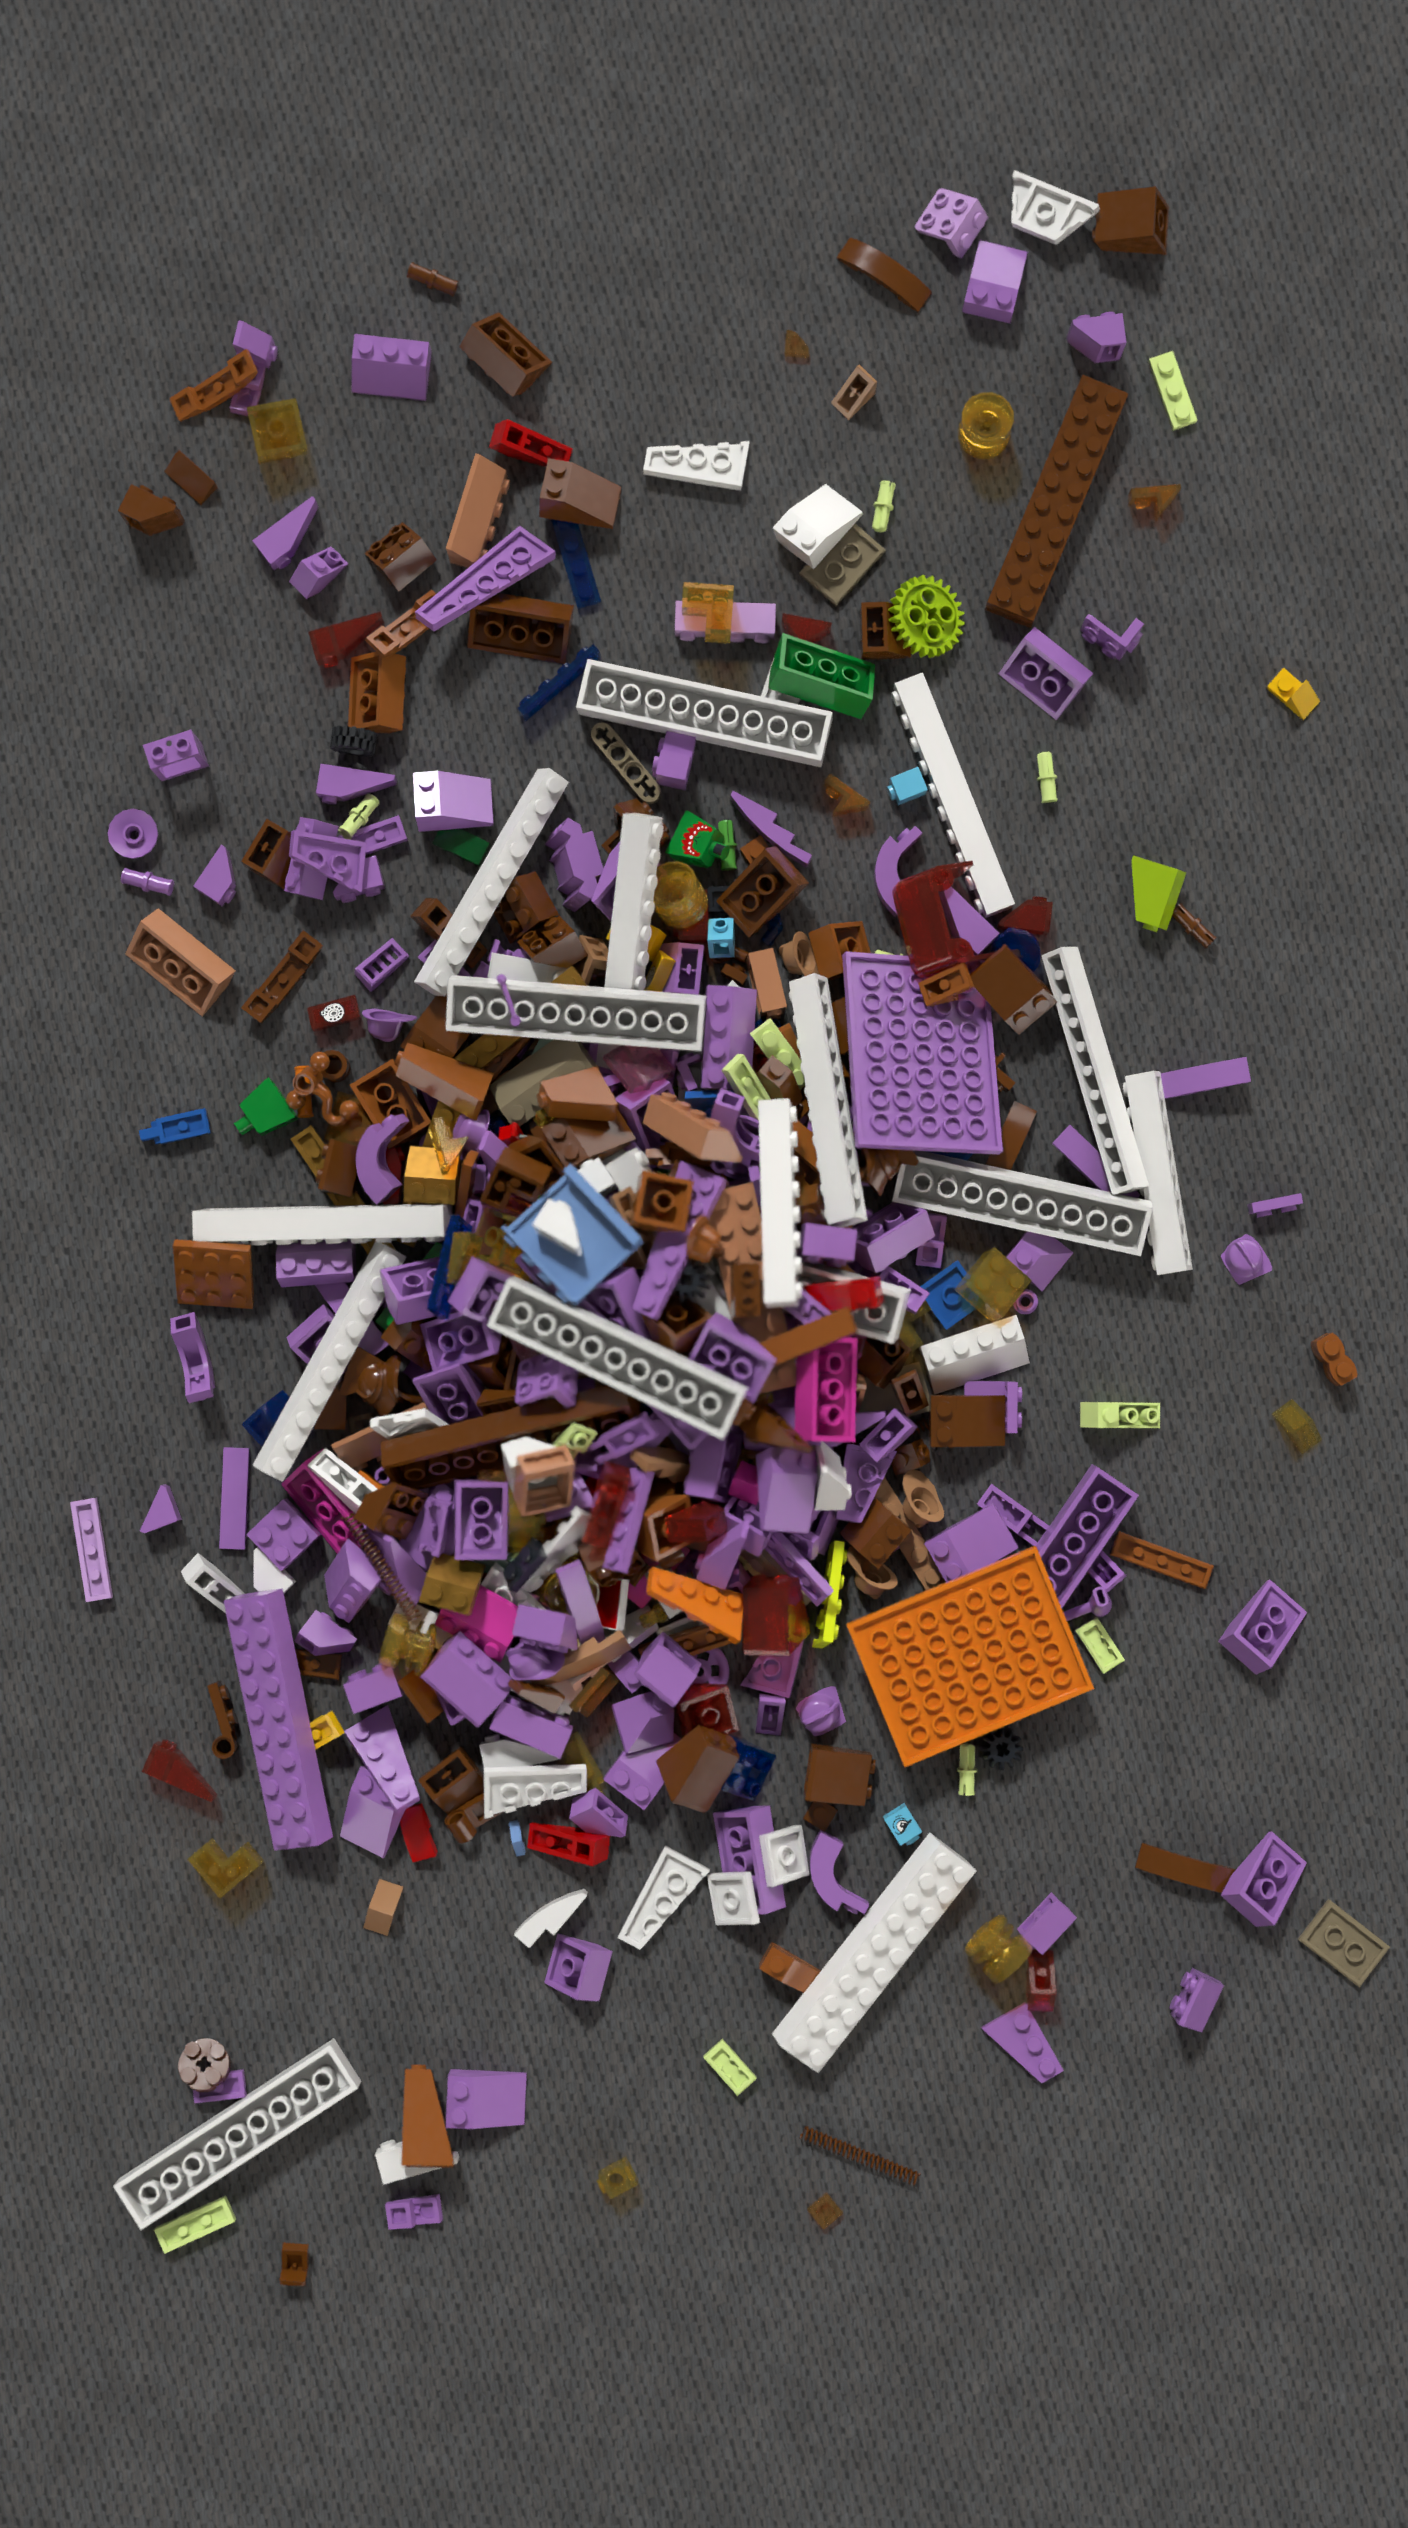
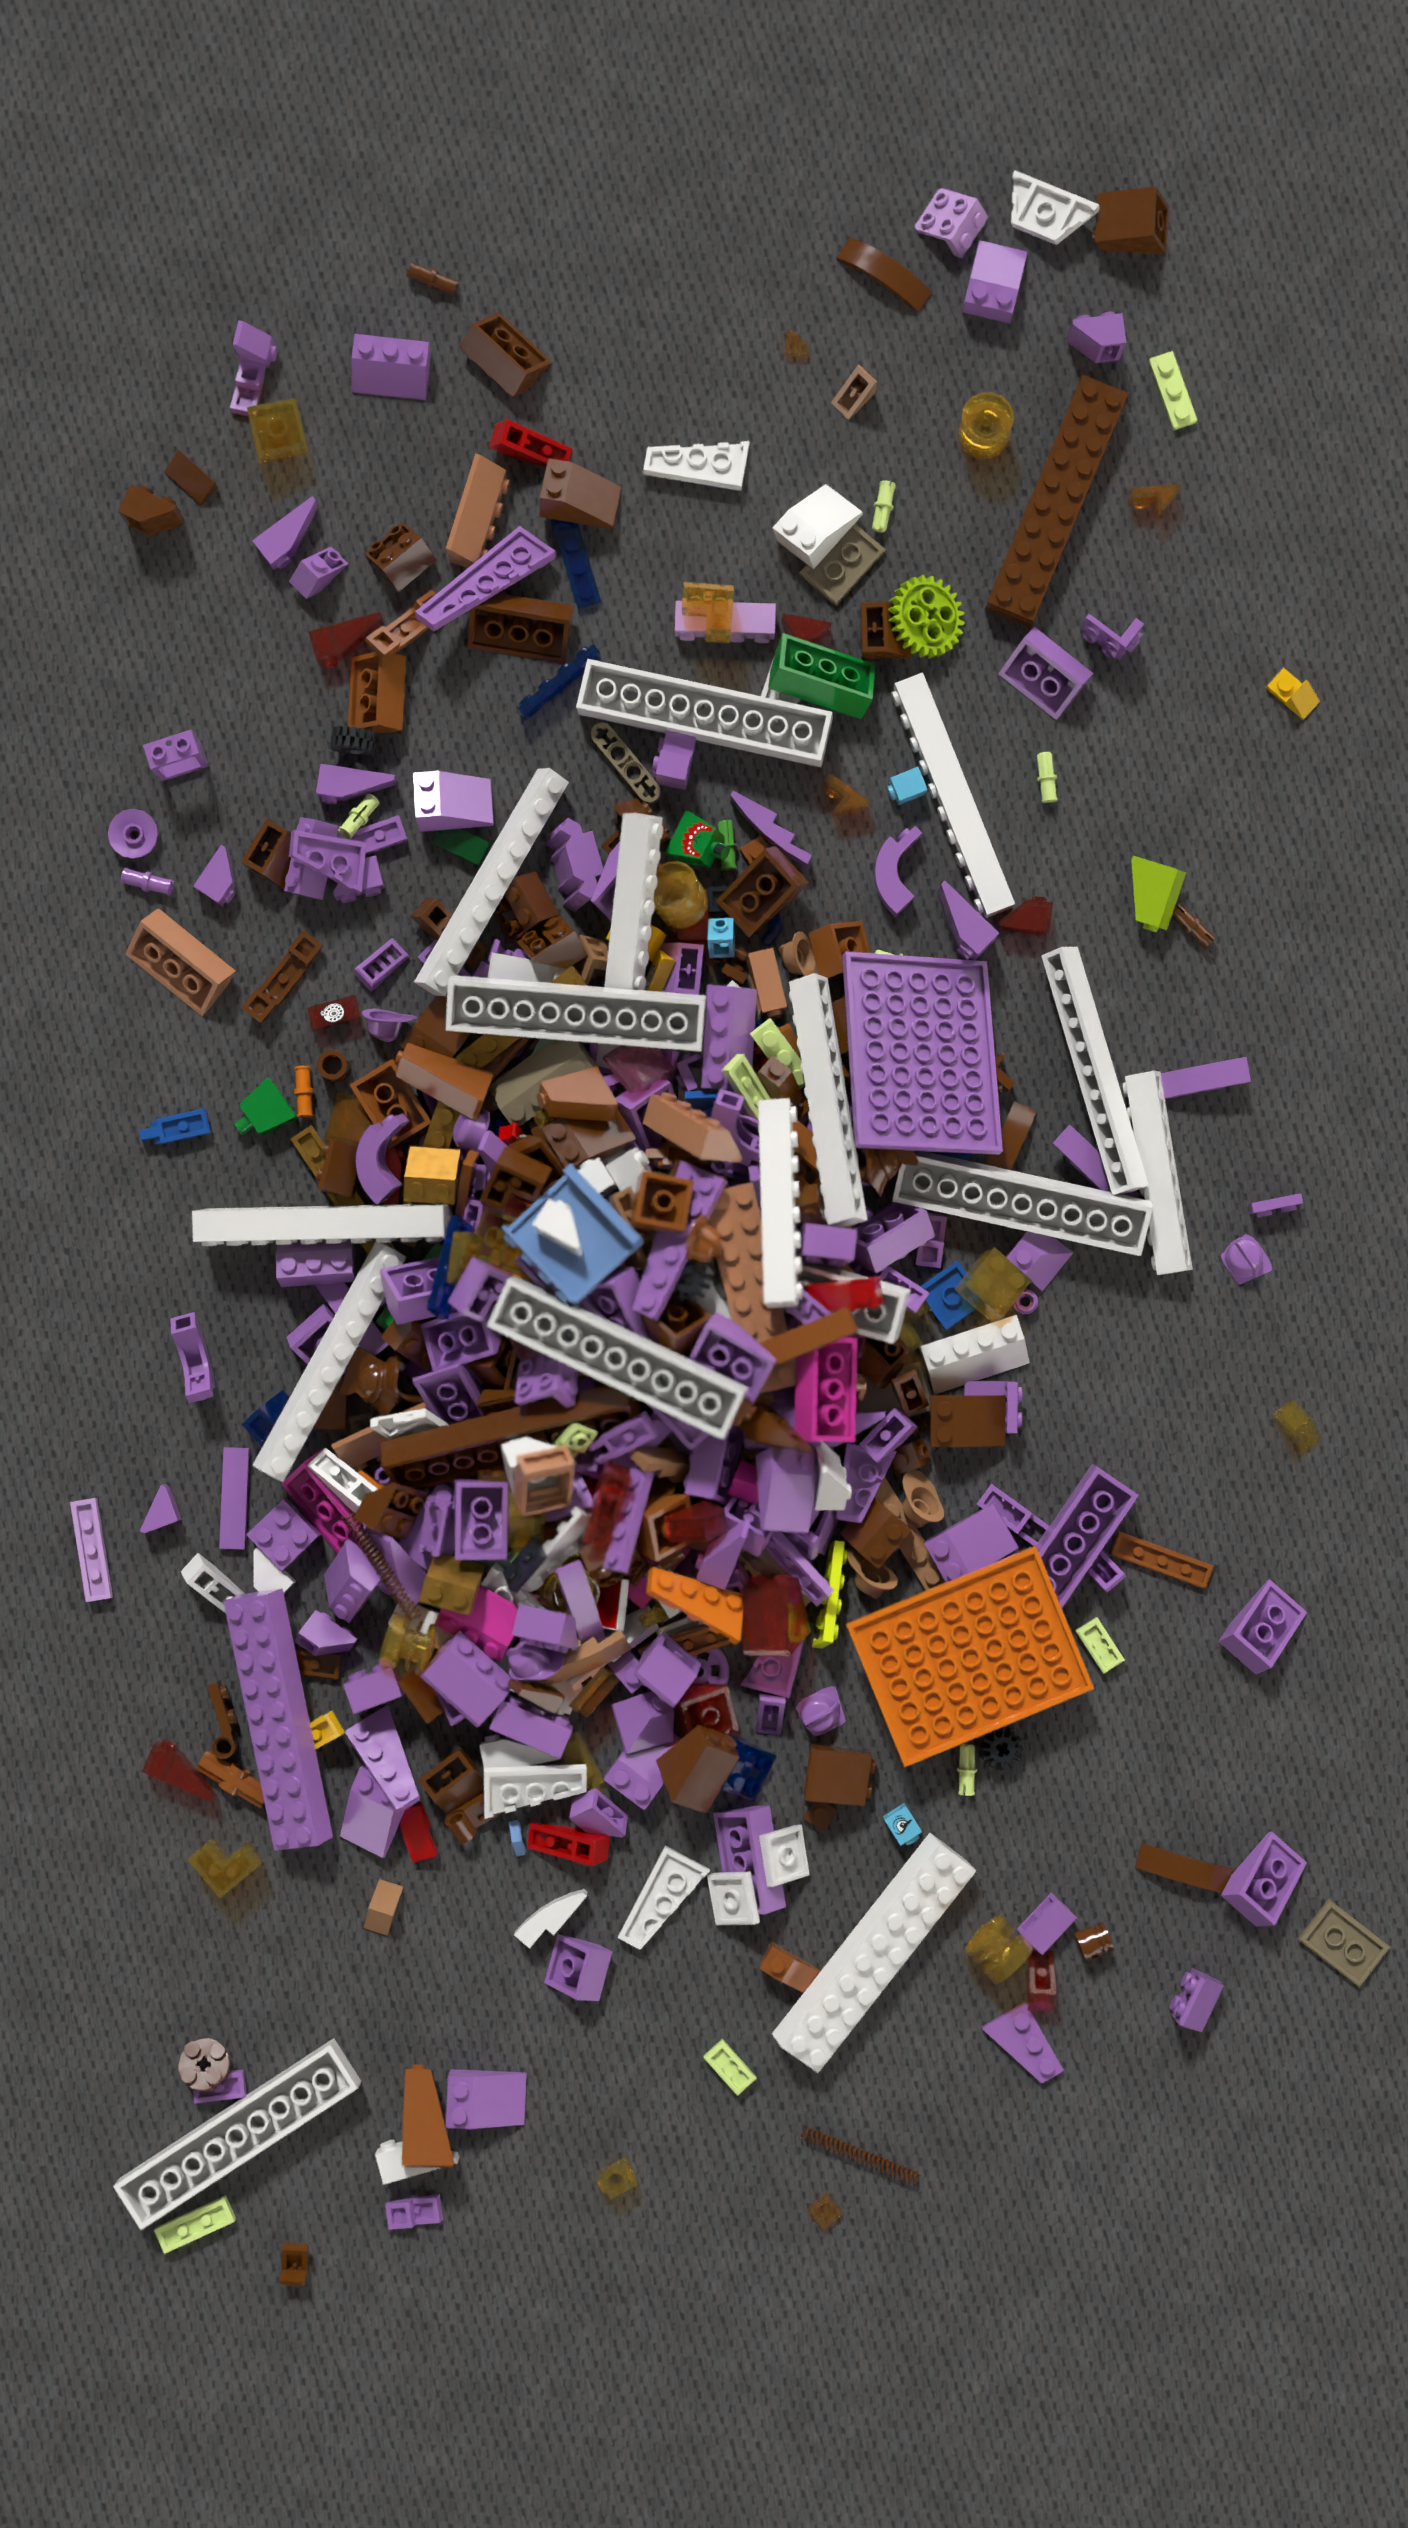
dark orange slope [169,349,258,421] -> none
dark orange plate [173,1239,254,1309] -> none
dark orange piece [286,1052,359,1126] -> none
clear yellow slope [428,1117,469,1175] -> none
medium lavender hinge [496,974,521,1026] -> none
reddish brown brick [730,1263,761,1317] -> none
medium lavender arch [809,1829,869,1914] -> none
clear red windscreen [892,860,995,978] -> none
dark orange slope [918,963,974,1007] -> none
reddish brown slope [970,944,1057,1035] -> none
clear blue plate [991,928,1041,972] -> none
medium lavender piece [1063,1587,1112,1621] -> none
yellowish green slope [1080,1402,1160,1428] -> none
dark orange brick [1311,1333,1357,1386] -> none
none -> dark orange piece [196,1749,265,1809]
none -> reddish brown piece [1074,1922,1114,1962]

